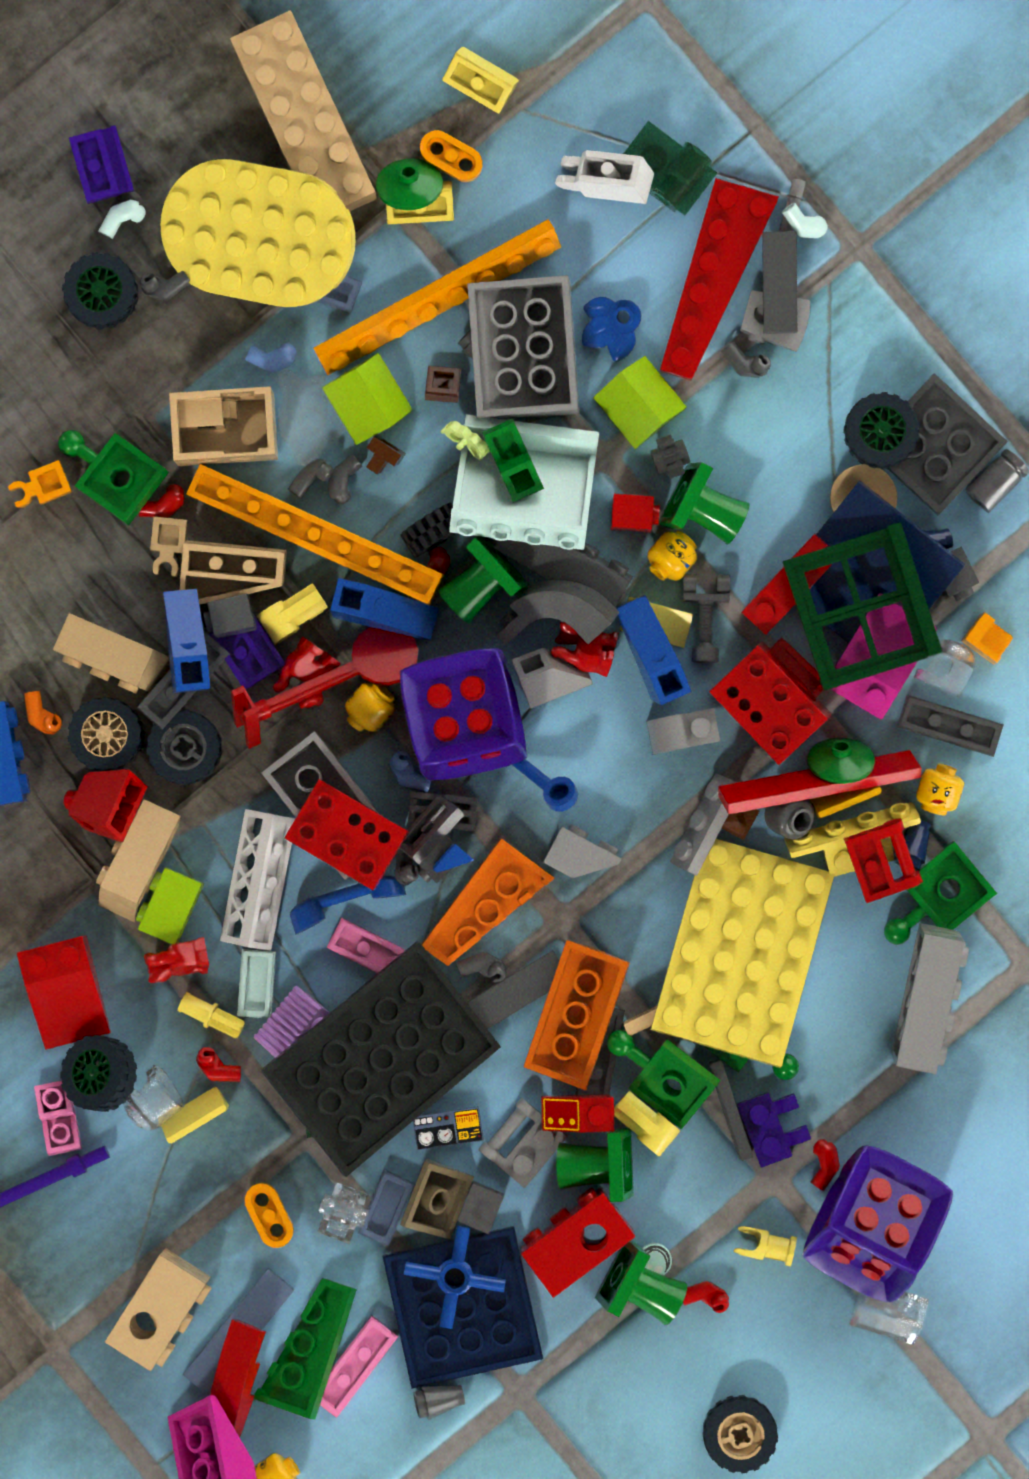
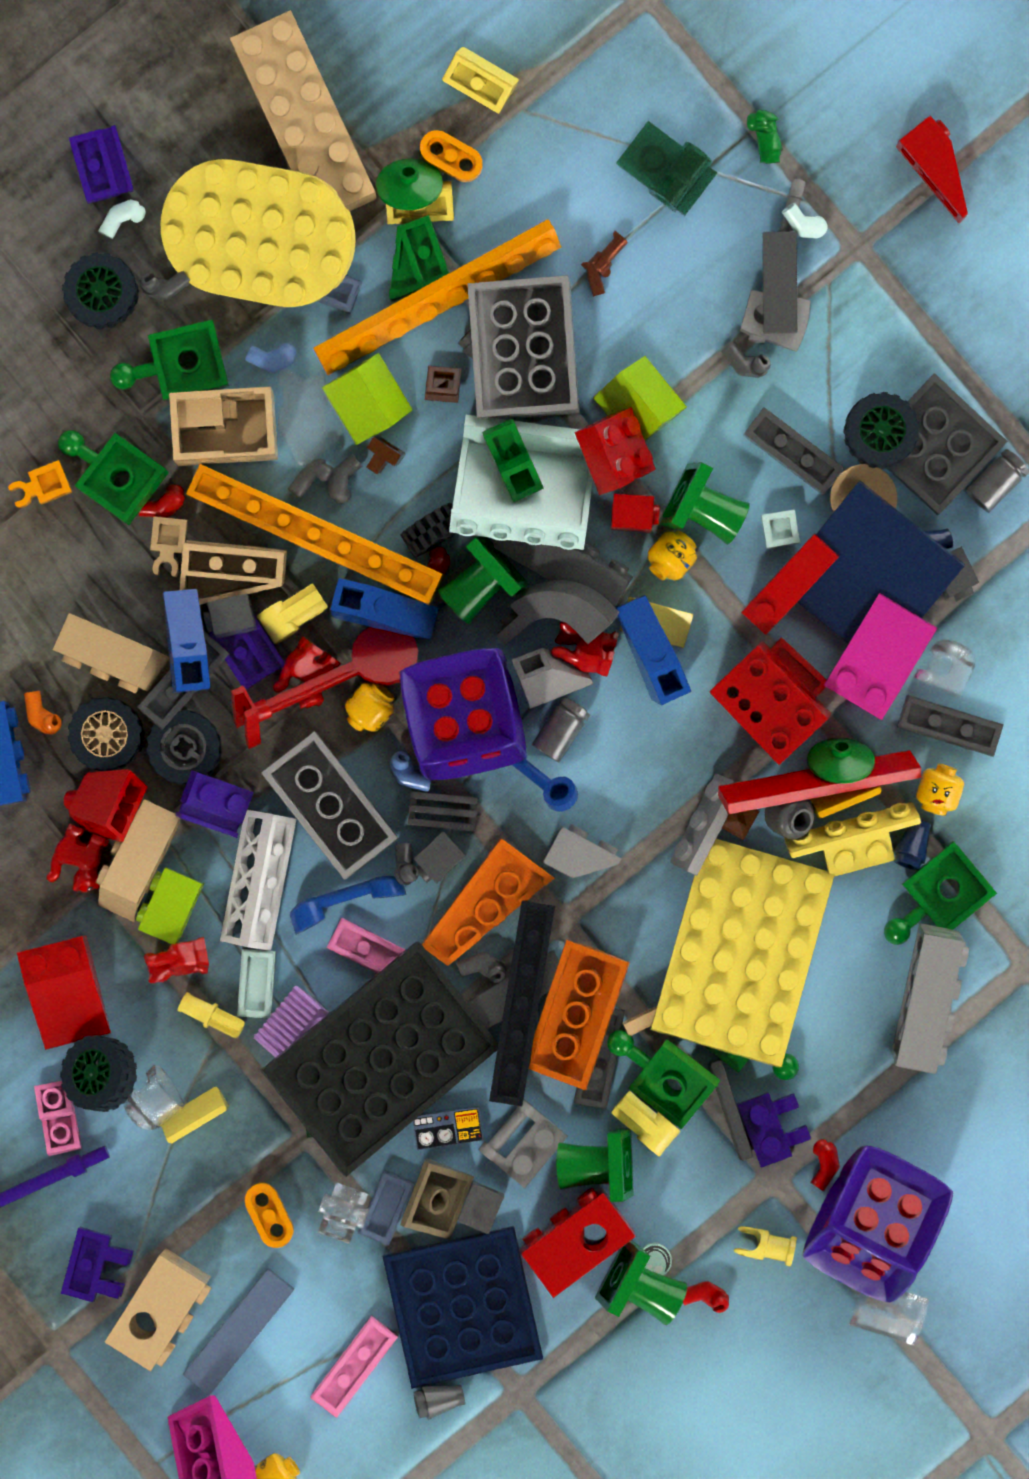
red arm [196,1047,241,1082] -> none
red slope [210,1319,266,1437] -> none
green wing [254,1278,357,1420] -> none
red piece [284,779,409,890] -> none
flat silver tile [400,794,464,864] -> none
blue bar [404,1225,506,1329] -> none
blue slope [432,843,474,873] -> none
yellowish green piece [440,421,490,461] -> none
red slope [541,1094,615,1133] -> none
white hinge [555,150,654,204] -> none
blue plate [582,297,641,362] -> none
light grey brick [646,708,720,755] -> none
dark grey gear [650,434,690,479] -> none
red wing [659,178,779,381] -> none
dark grey bar [683,574,730,663] -> none
black wheel [702,1395,778,1474] -> none
dark green window [782,522,943,691] -> none
red plate [843,818,923,904] -> none
light orange panel [961,612,1013,665] -> none
none -> red animal [46,823,109,893]
none -> dark purple plate [61,1227,134,1302]
none -> green plate [110,319,229,402]
none -> dark purple plate [175,770,254,838]
none -> green wing [389,215,450,301]
none -> black plate [489,900,555,1107]
none -> flat silver piece [532,697,590,763]
none -> red piece [574,407,656,495]
none -> copper piece [581,231,628,297]
none -> dark grey plate [743,407,844,495]
none -> green arm [747,110,783,164]
none -> light aqua plate [761,510,800,549]
none -> red slope [896,115,968,223]

